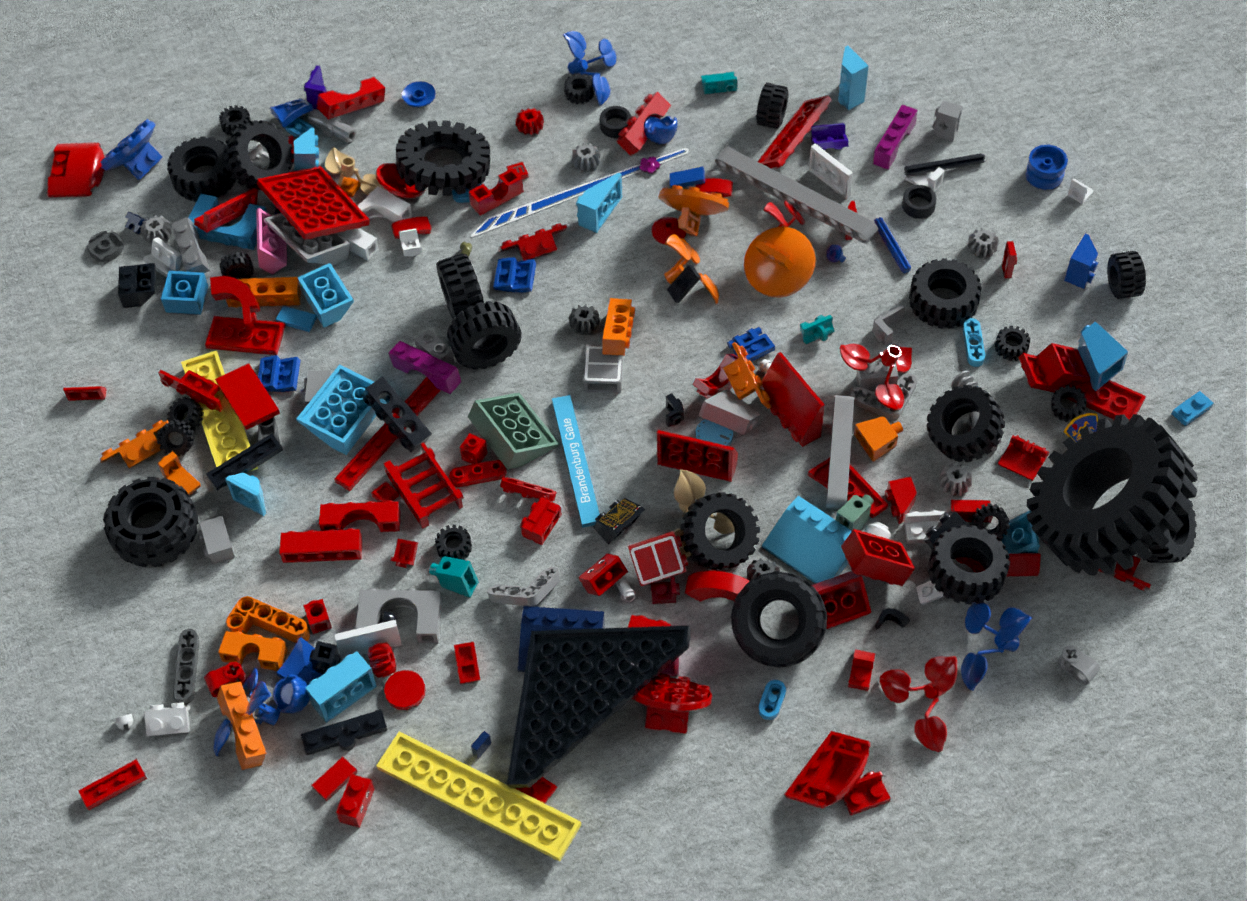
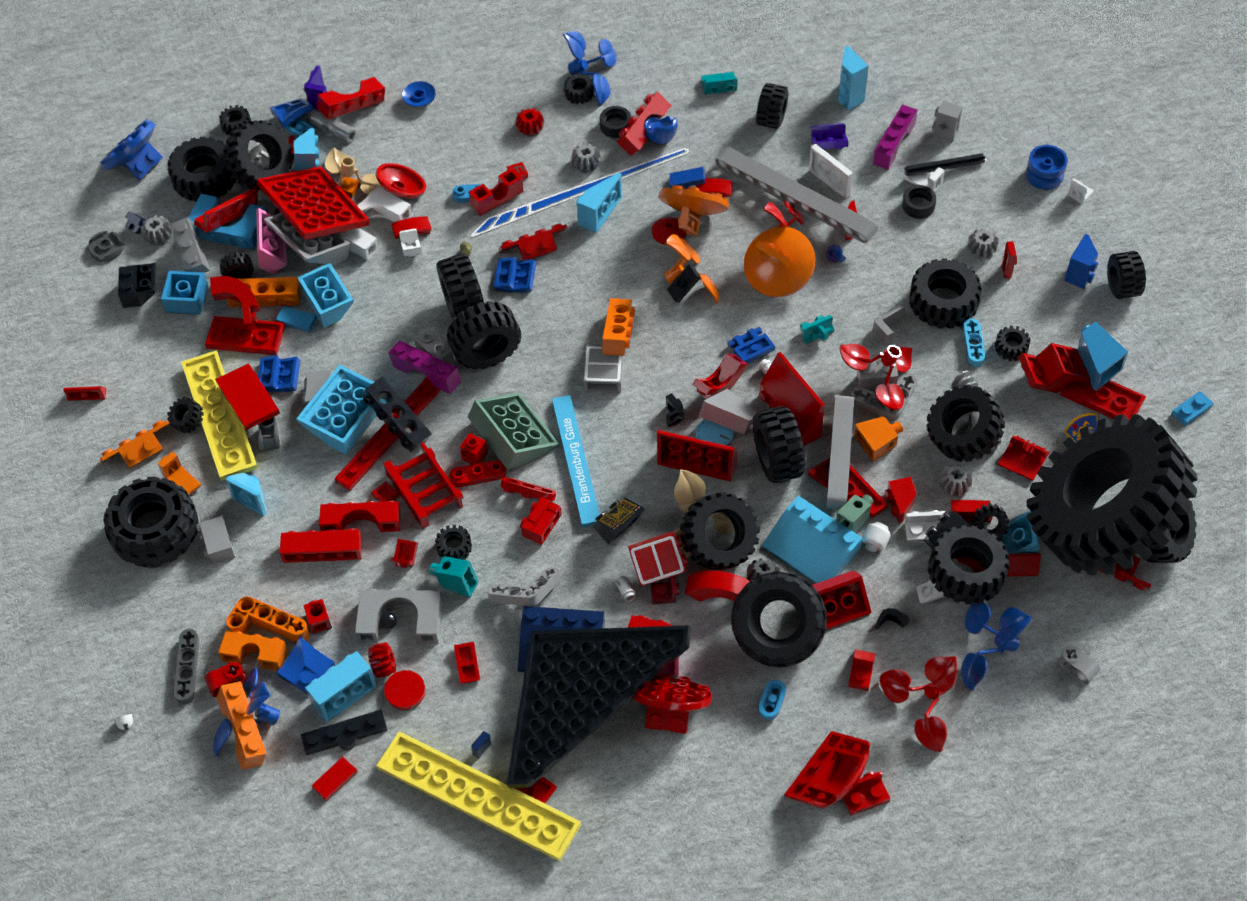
red slope [48,143,105,197] -> none
red plate [78,759,147,810] -> none
white bracket [143,237,182,277] -> none
white bracket [144,702,190,736] -> none
black tyre [157,420,195,457] -> none
red bracket [158,369,223,412] -> none
black plate [206,434,283,491] -> none
blue piece [273,674,310,714] -> none
black brick [309,641,341,674] -> none
white tile [335,620,402,660] -> none
red brick [336,774,375,828] -> none
black tyre [396,120,491,196] -> none
dark grey gear [569,304,600,335] -> none
red brick [578,553,628,596] -> none
magenta plant [639,156,661,174] -> none
orange bracket [723,342,771,409] -> none
red plate [757,95,832,168] -> none
red brick [841,529,915,586] -> none
blue axle [874,217,911,274] -> none
black tyre [1051,385,1086,422] -> none
none -> black tyre [752,406,806,484]

